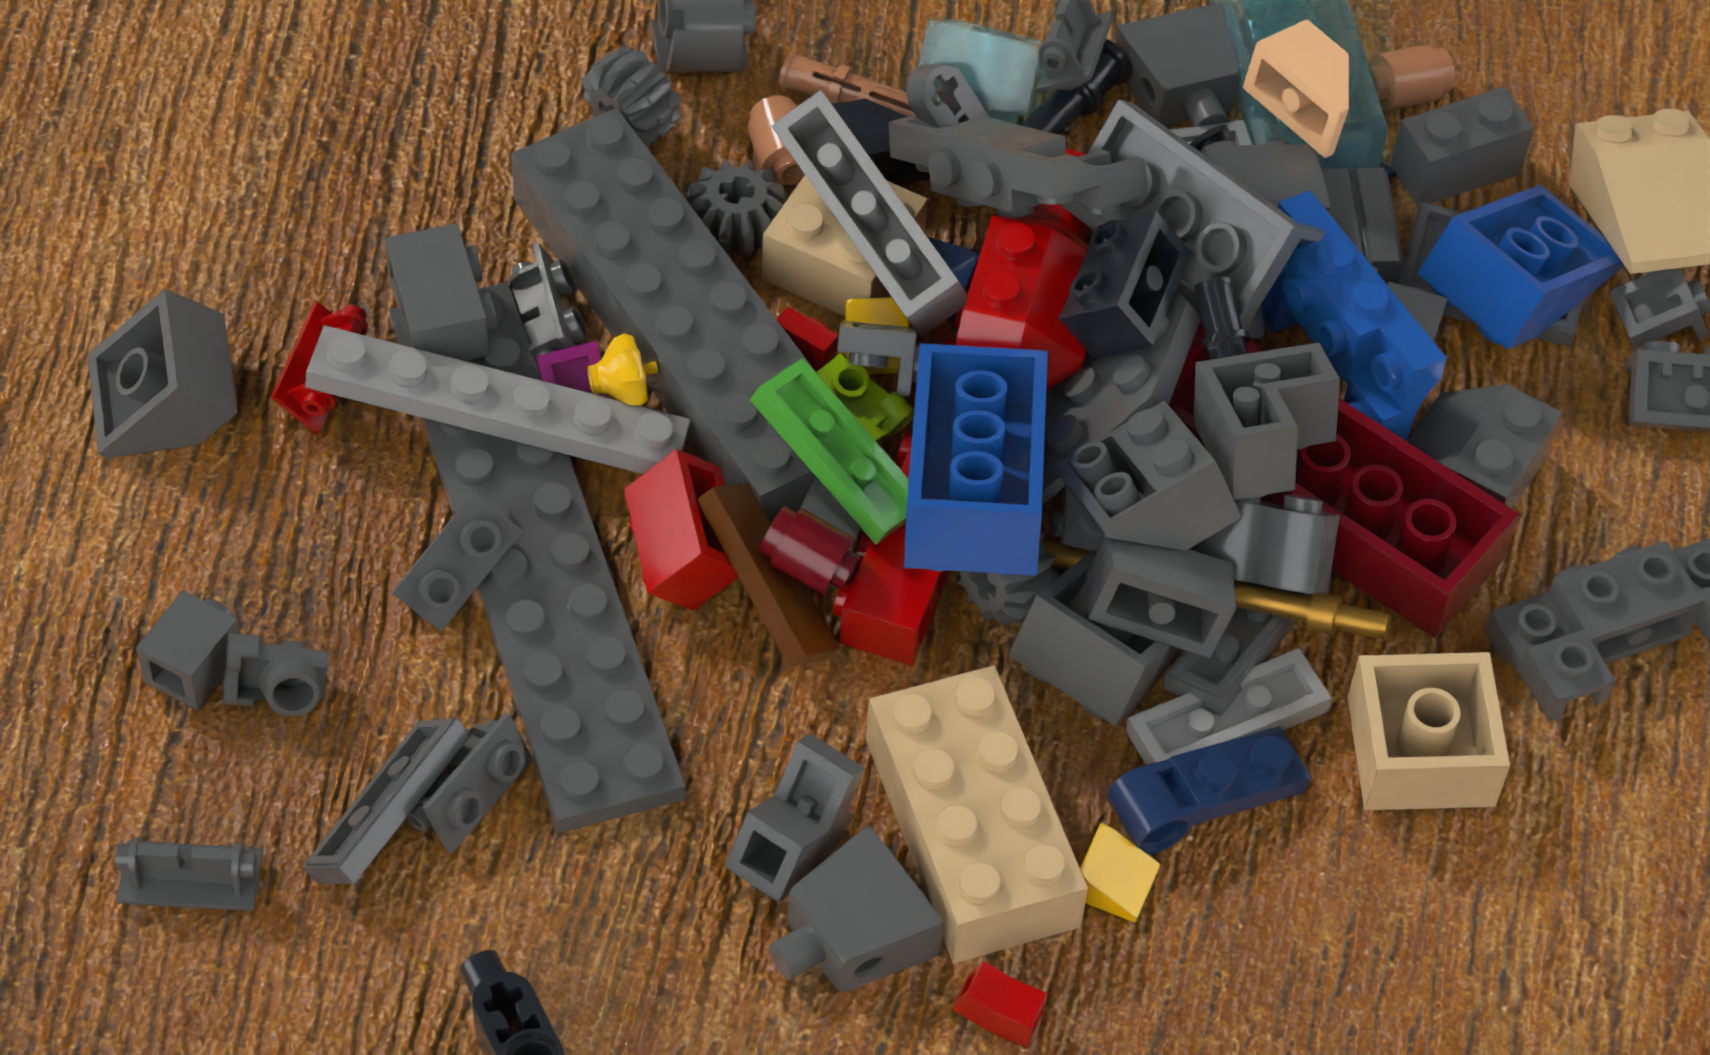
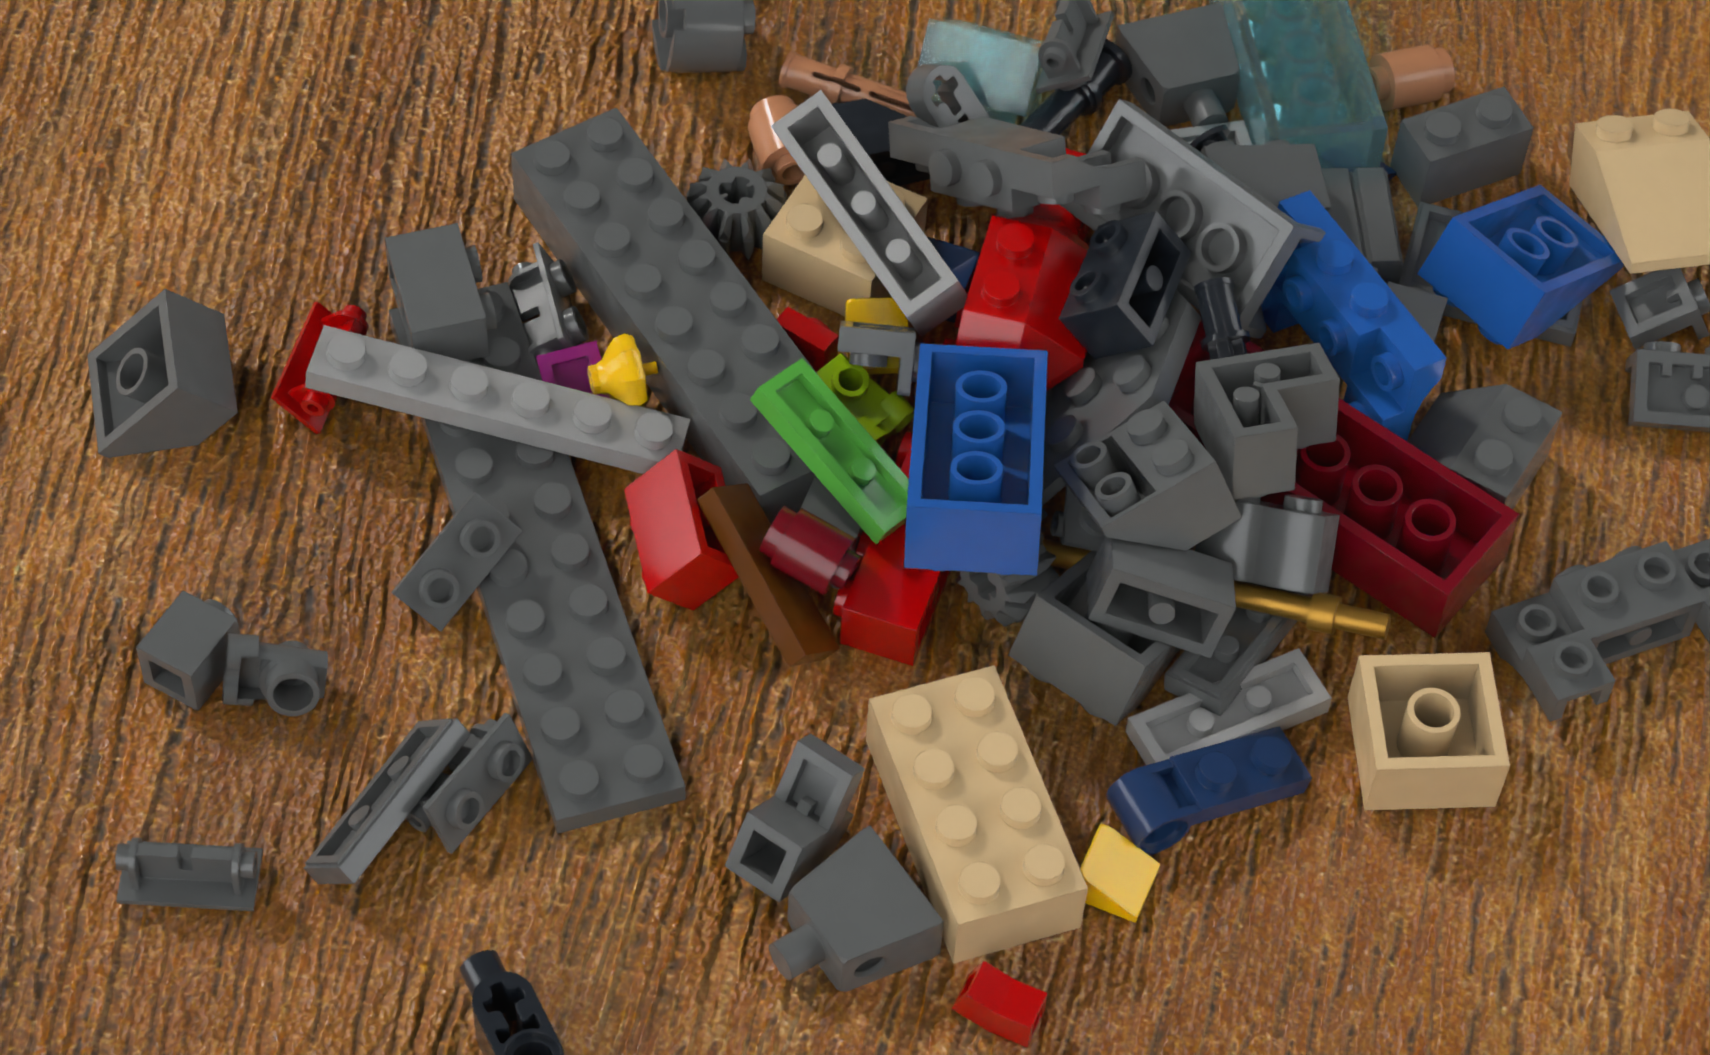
dark grey gear [582,45,682,146] -> none
light nougat slope [1242,19,1349,158] -> none

